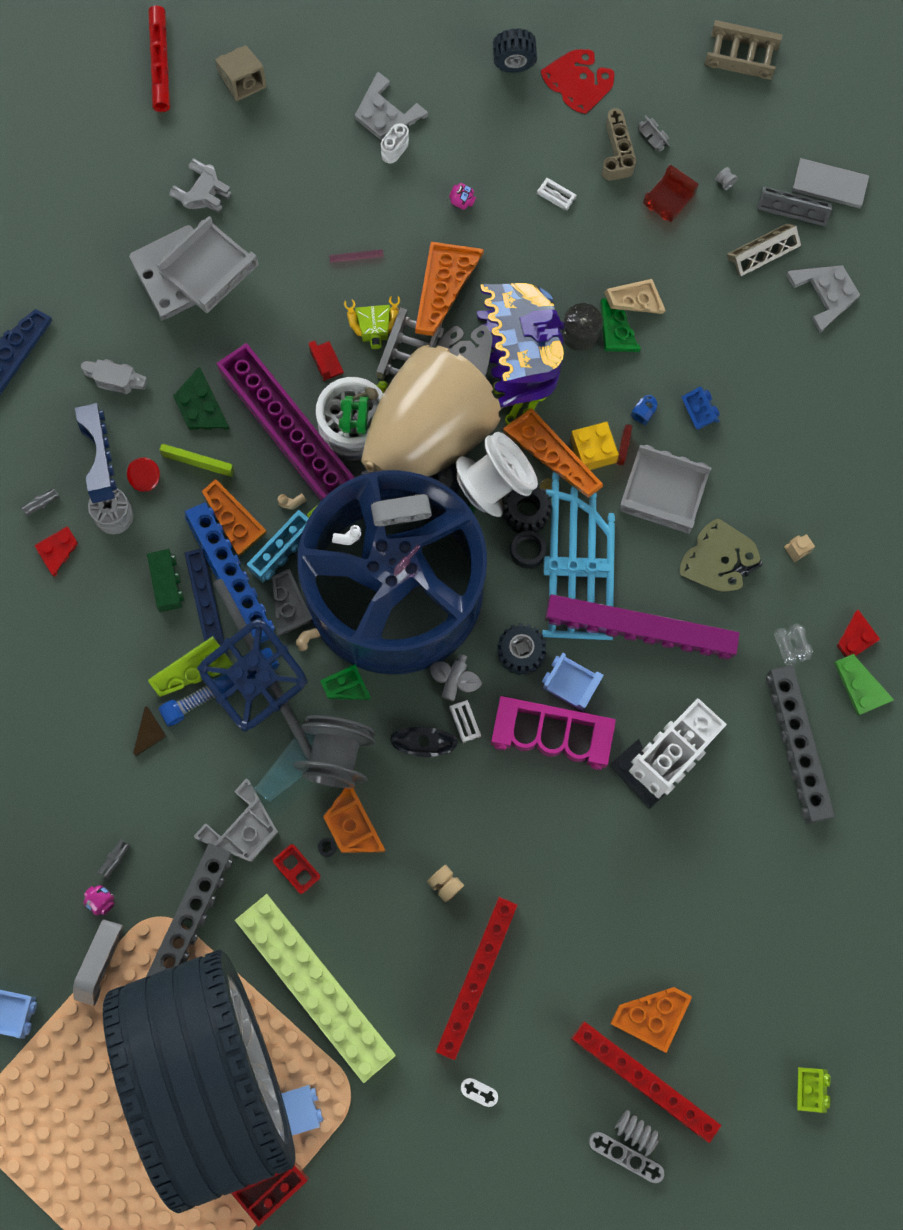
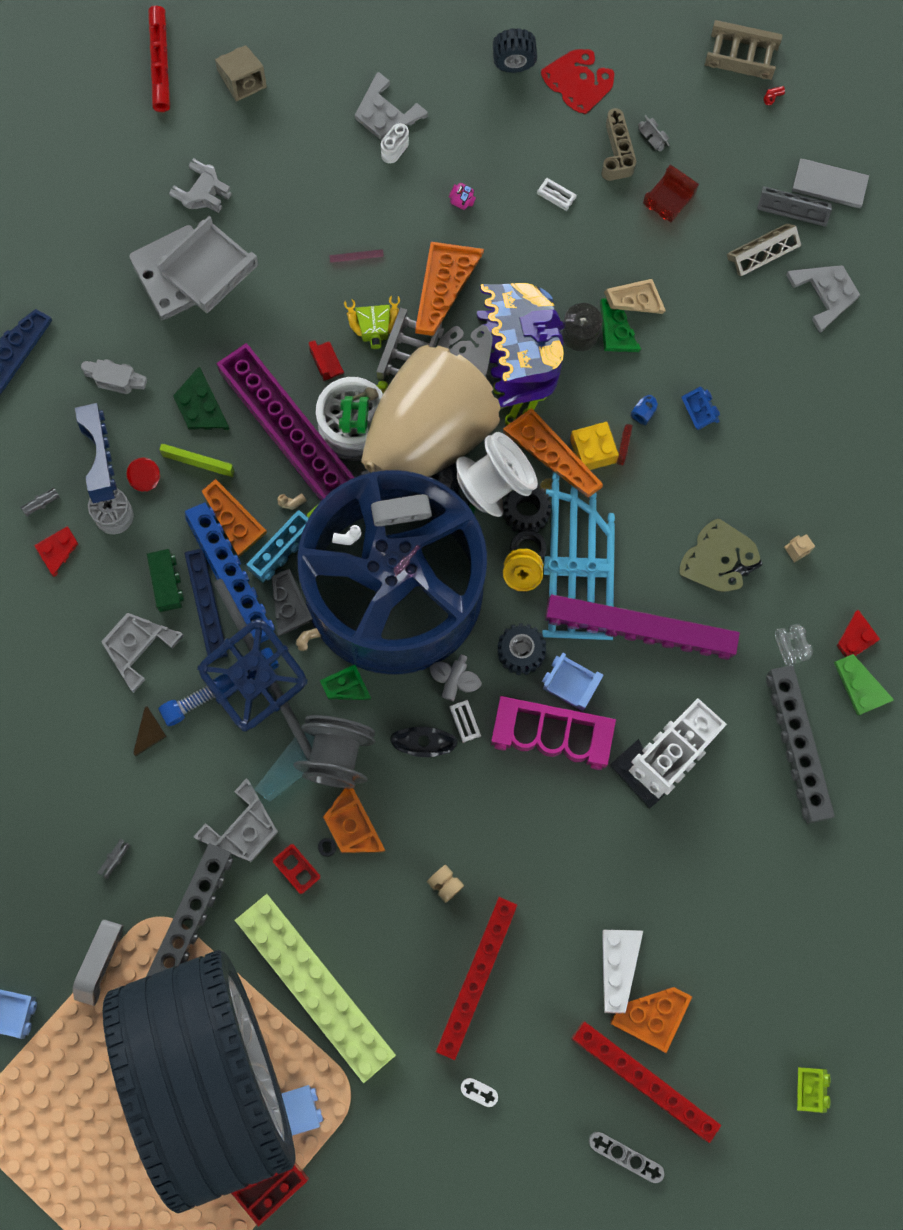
dark pink head [84,885,114,916] -> none
lime wing [148,636,233,697] -> none
light grey piece [614,1110,661,1156] -> none
light grey panel [618,445,712,534] -> none
light grey wheel [715,167,738,190] -> none
none -> light grey wing [101,613,184,693]
none -> yellow wheel [503,549,543,591]
none -> white wing [602,930,643,1013]
none -> red arm [764,86,785,105]

